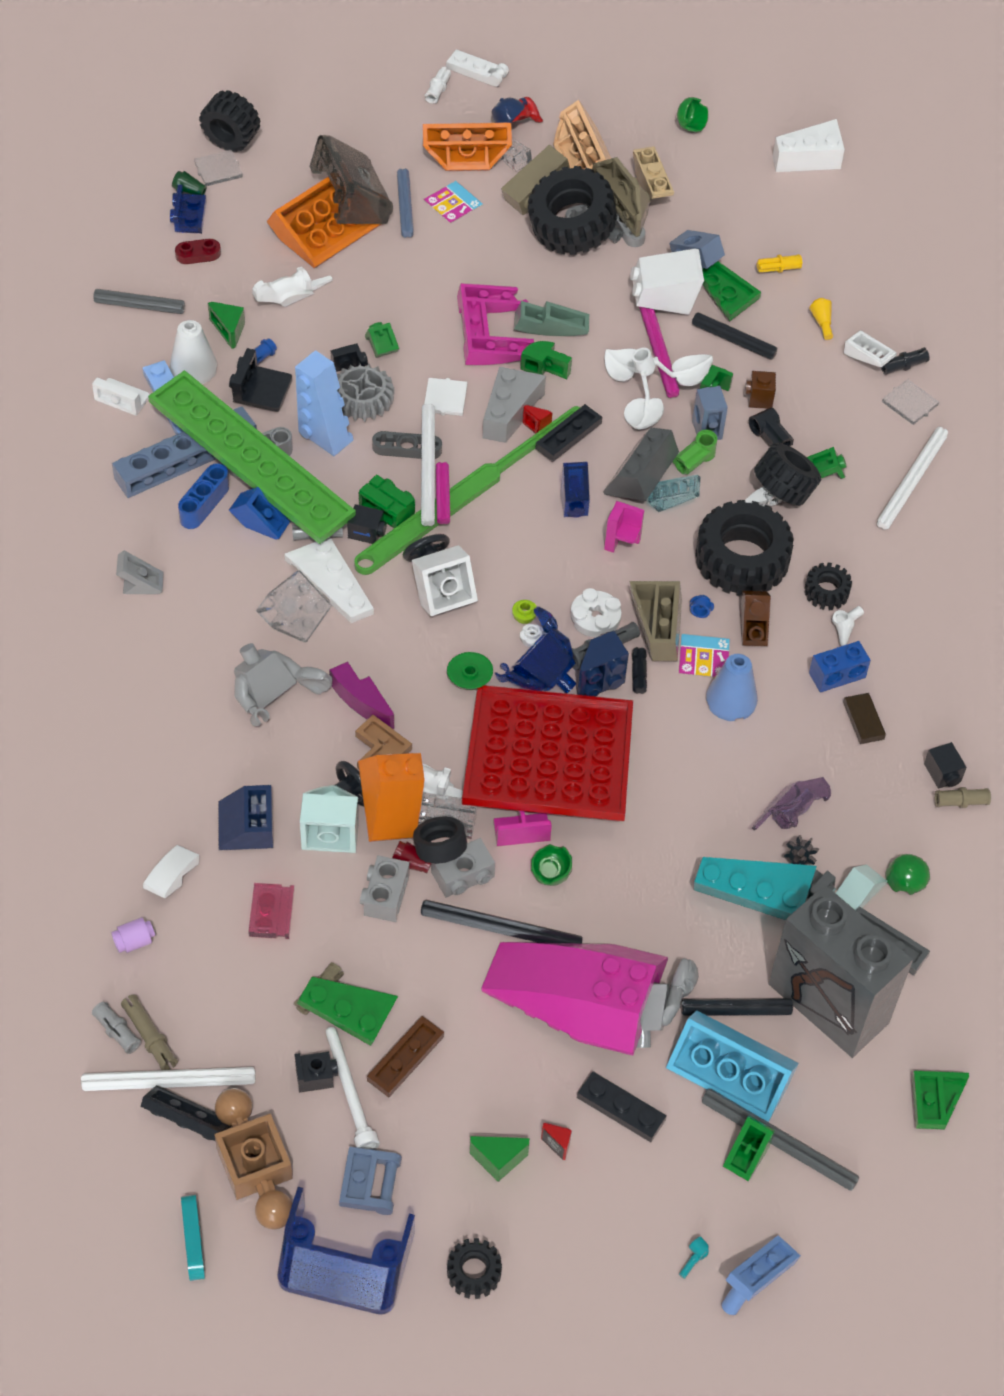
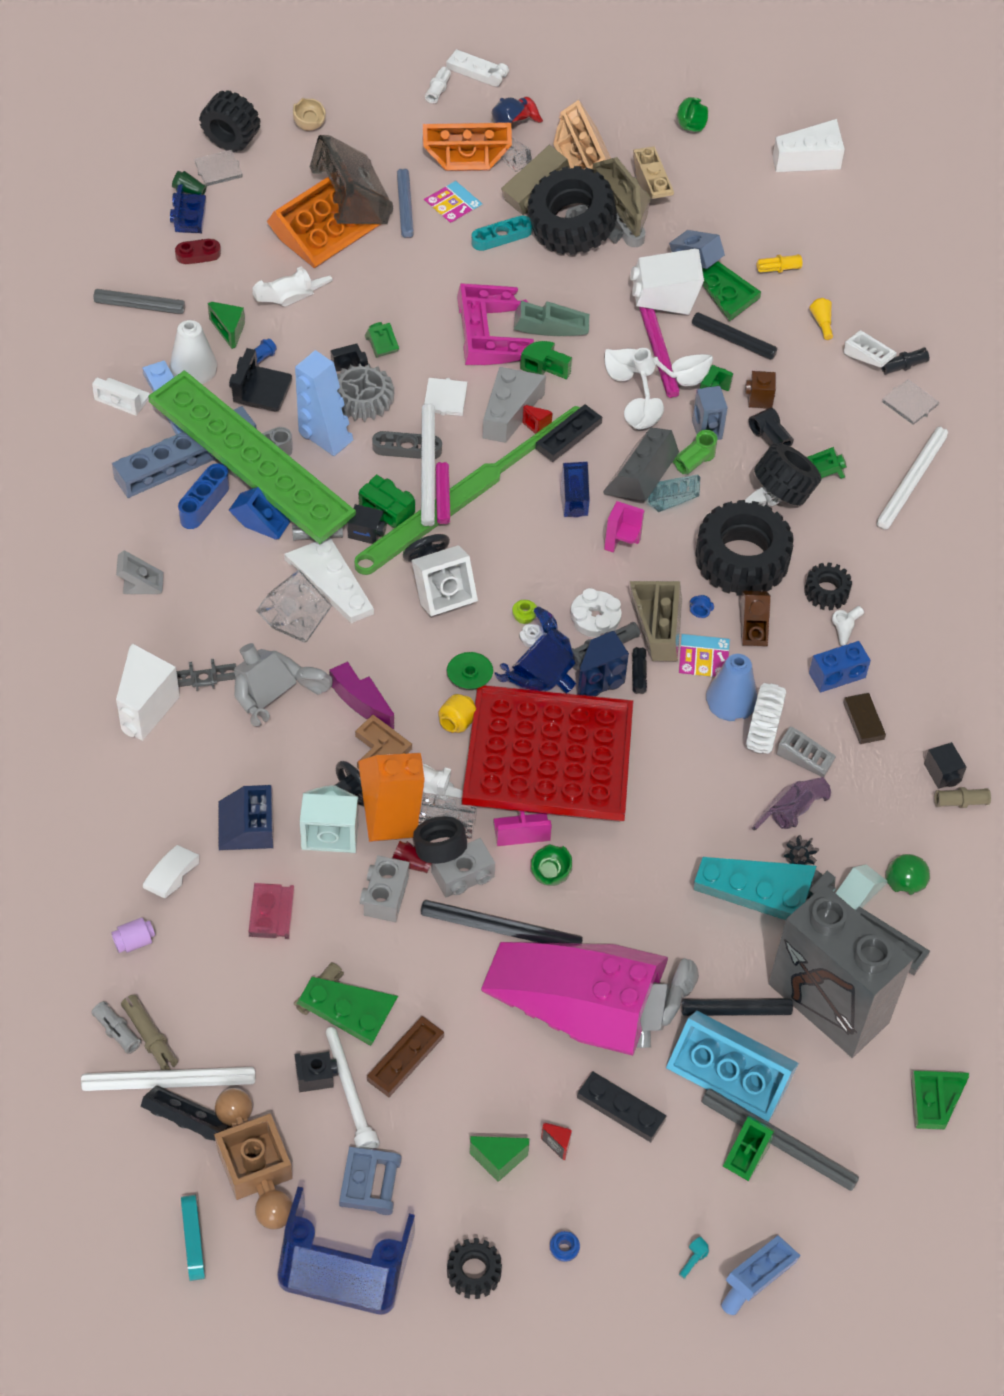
none -> white slope [116,644,180,741]
none -> dark grey piece [176,659,236,691]
none -> tan hair [293,98,326,131]
none -> yellow head [438,694,476,733]
none -> teal beam [471,215,533,251]
none -> blue plate [550,1231,580,1262]
none -> white gear [746,683,786,754]
none -> light grey slope [777,726,836,778]

